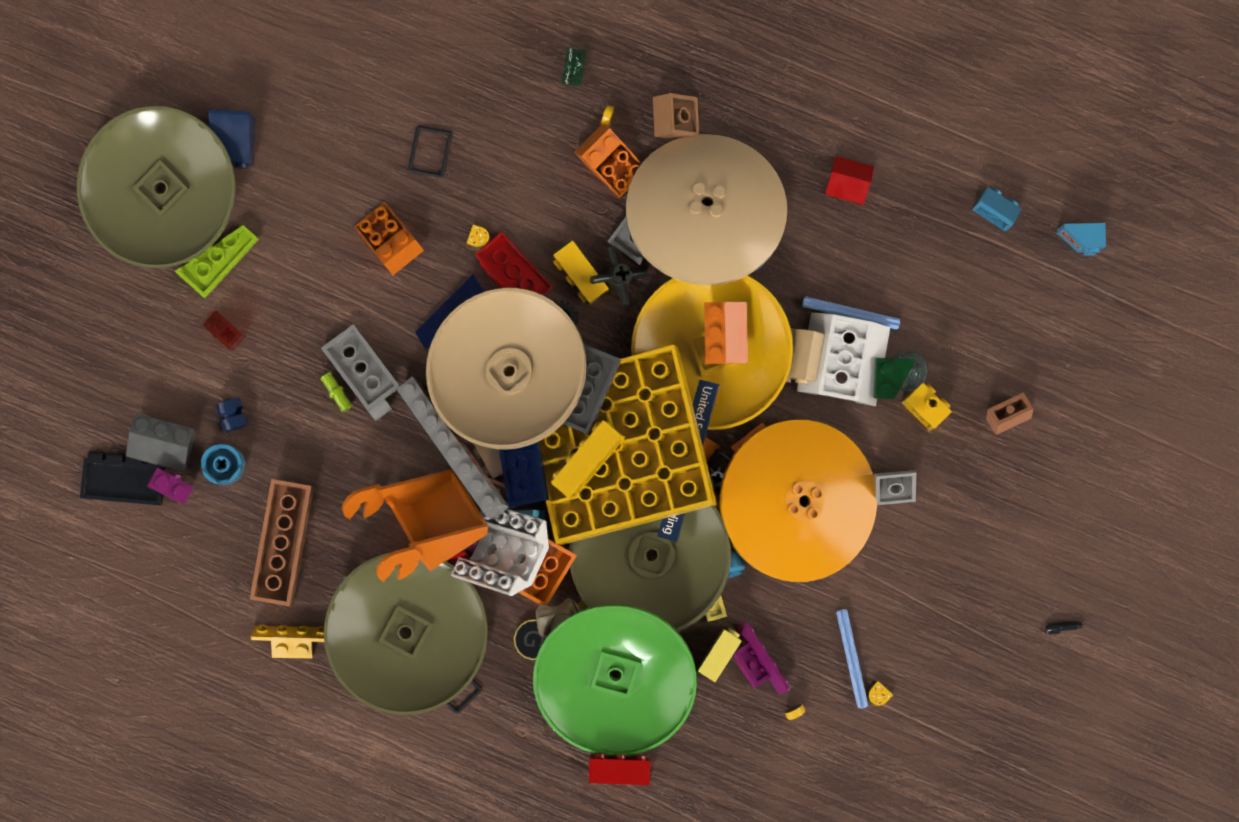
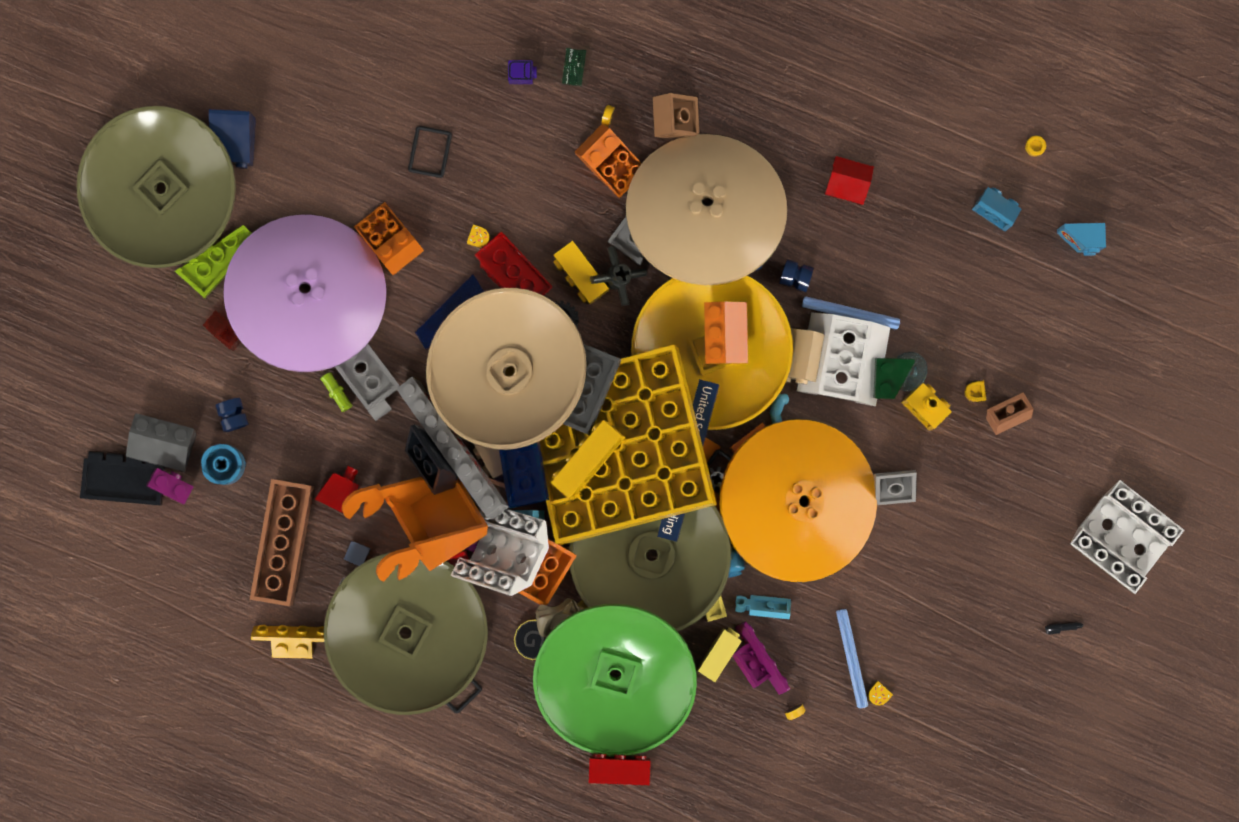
none -> lavender dish [224,215,386,372]
none -> red torso [315,466,361,513]
none -> sand blue tile [344,541,371,566]
none -> black slope [405,424,458,495]
none -> dark purple brick [508,60,537,84]
none -> medium azure plate [735,595,791,619]
none -> medium azure arm [770,394,789,424]
none -> dark blue wheel [779,259,814,292]
none -> yellow tile [964,380,987,402]
none -> yellow tile [1025,136,1046,157]
none -> white slope [1070,480,1184,594]

